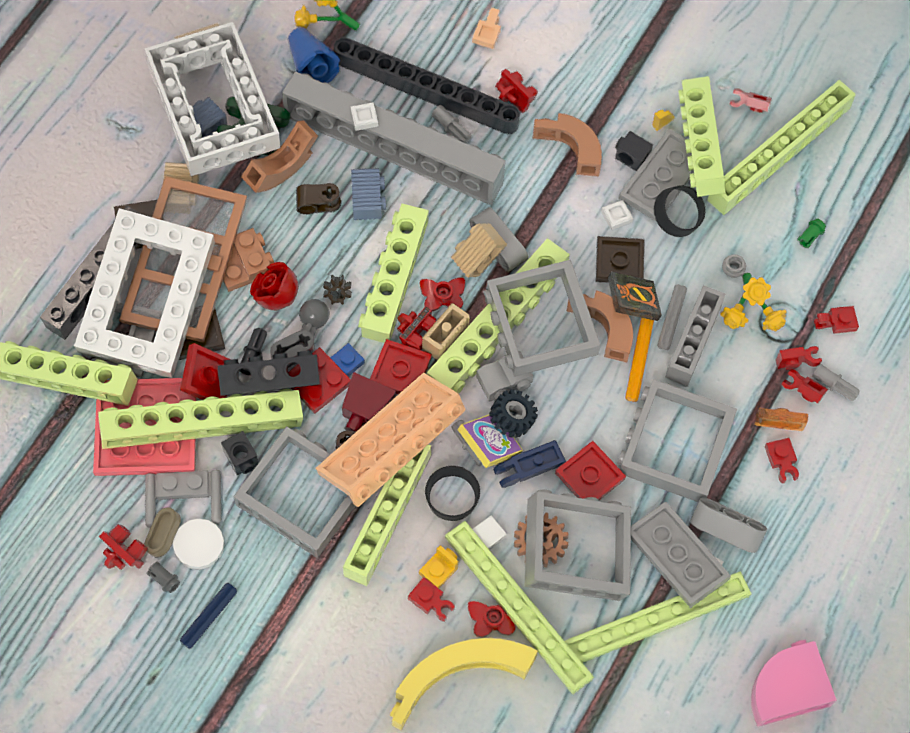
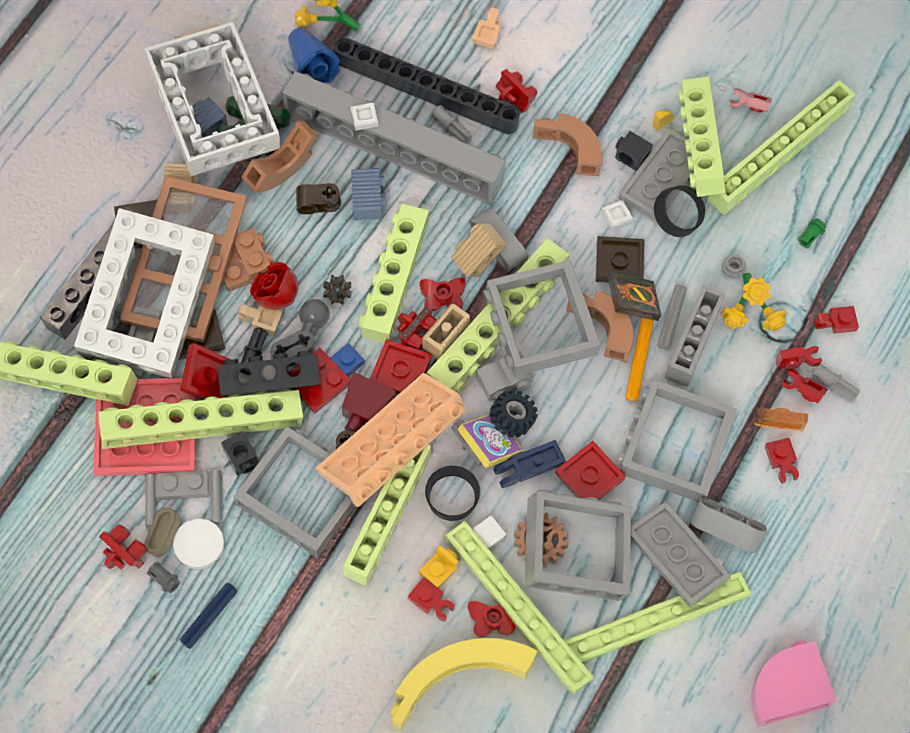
none -> tan plate [238,304,283,335]

